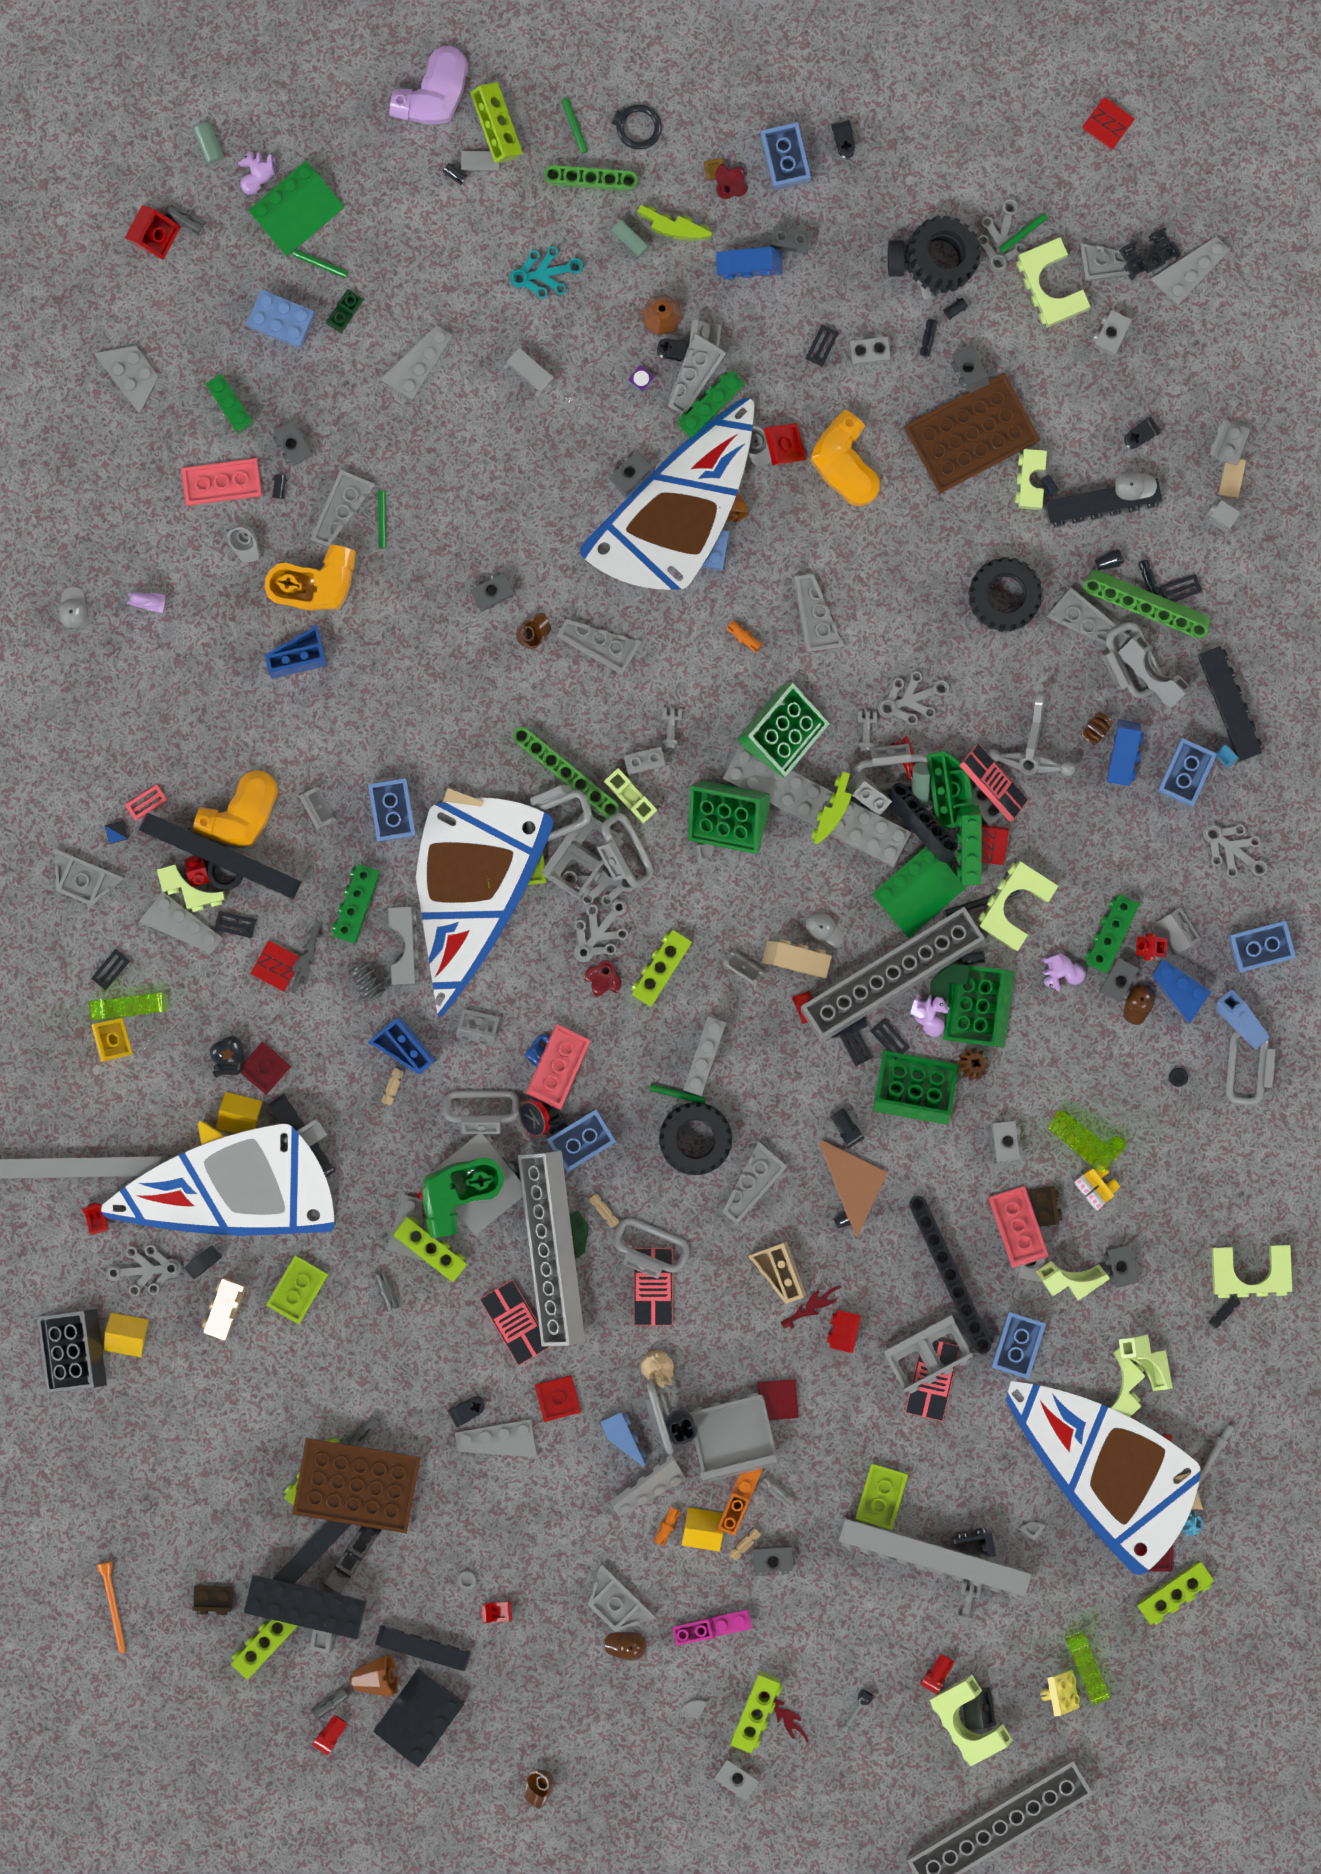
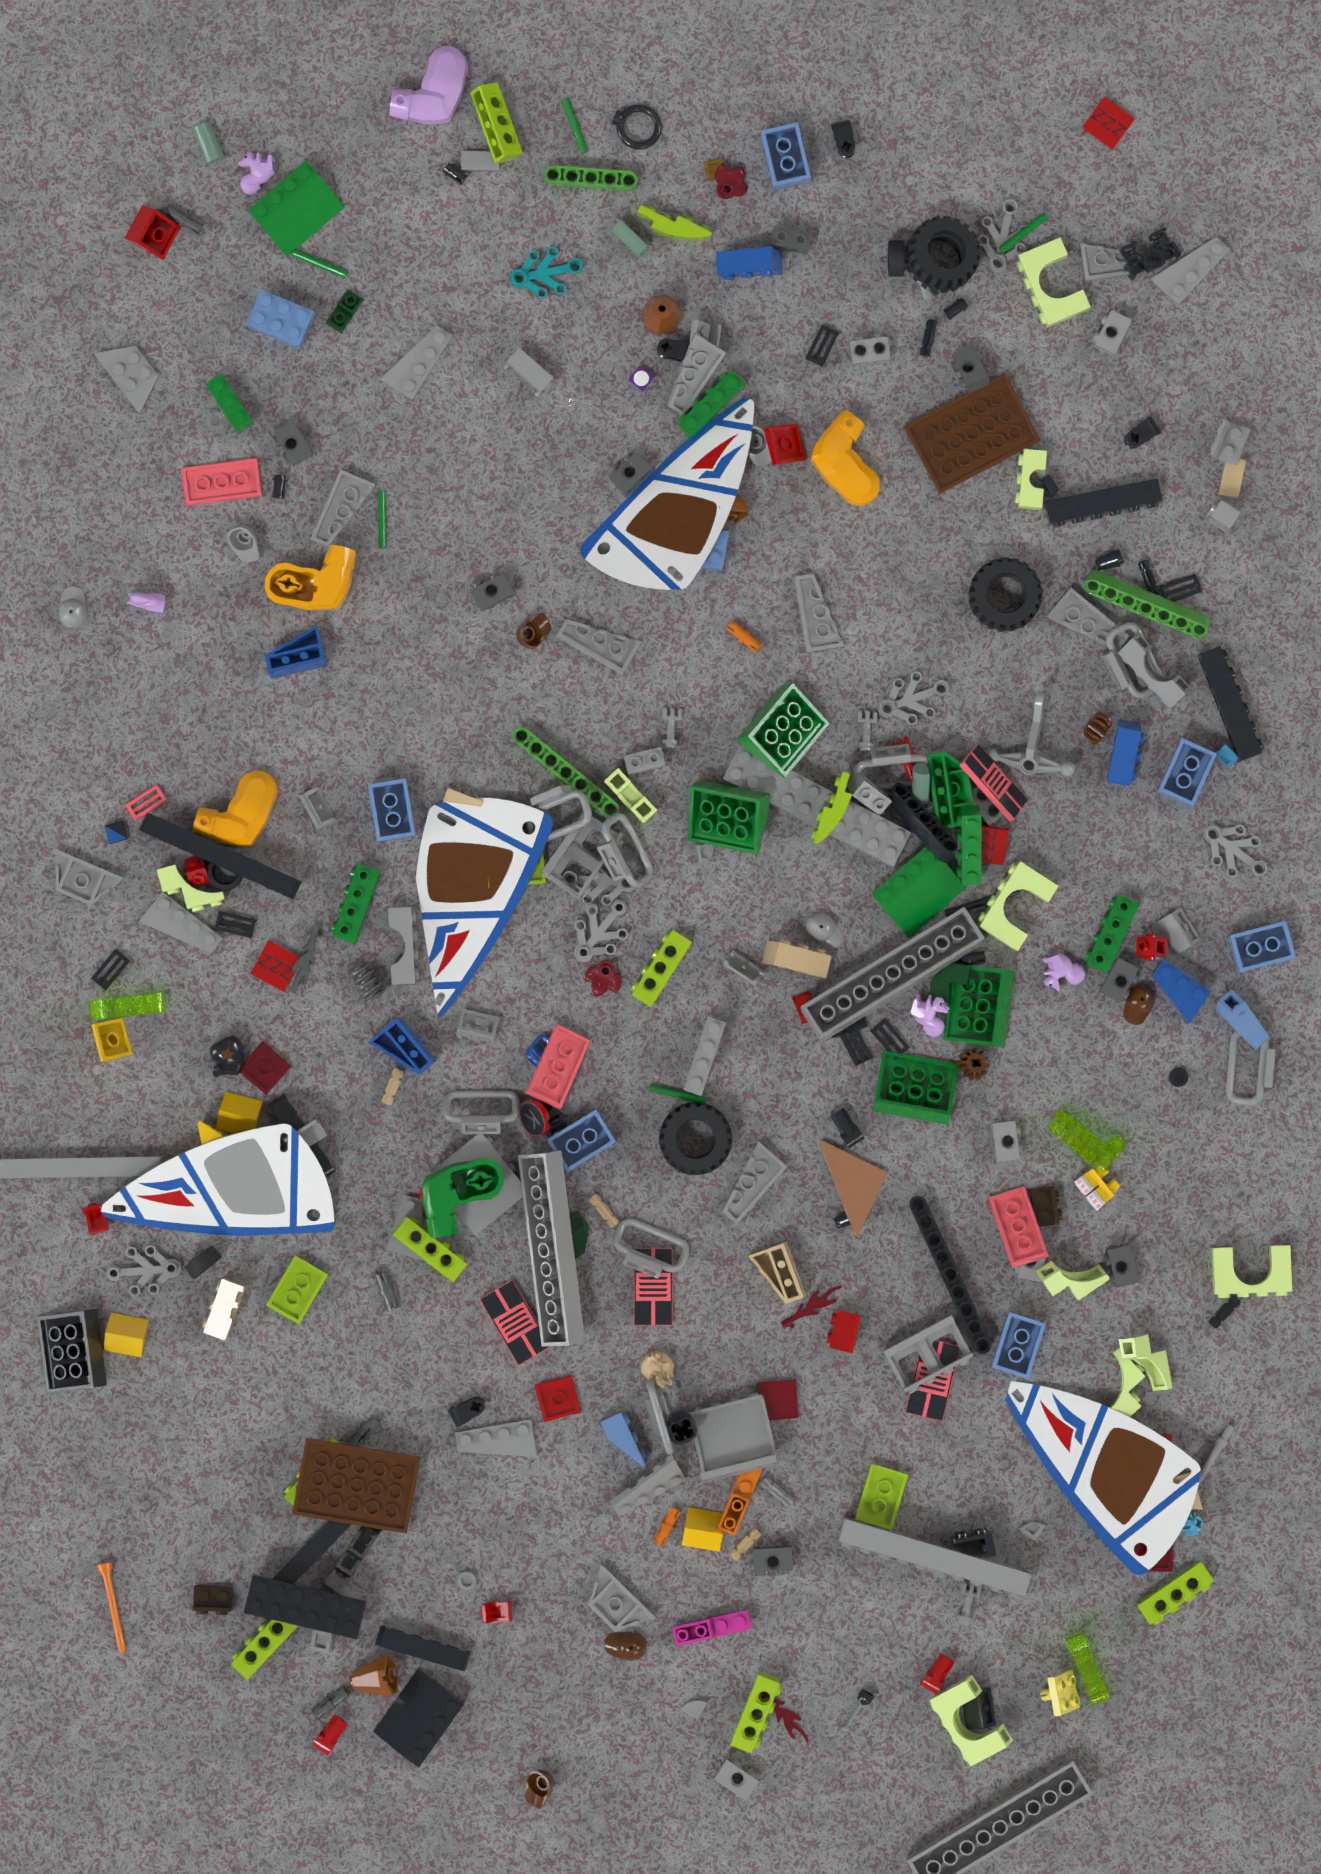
light grey cap [1115,472,1157,500] -> none

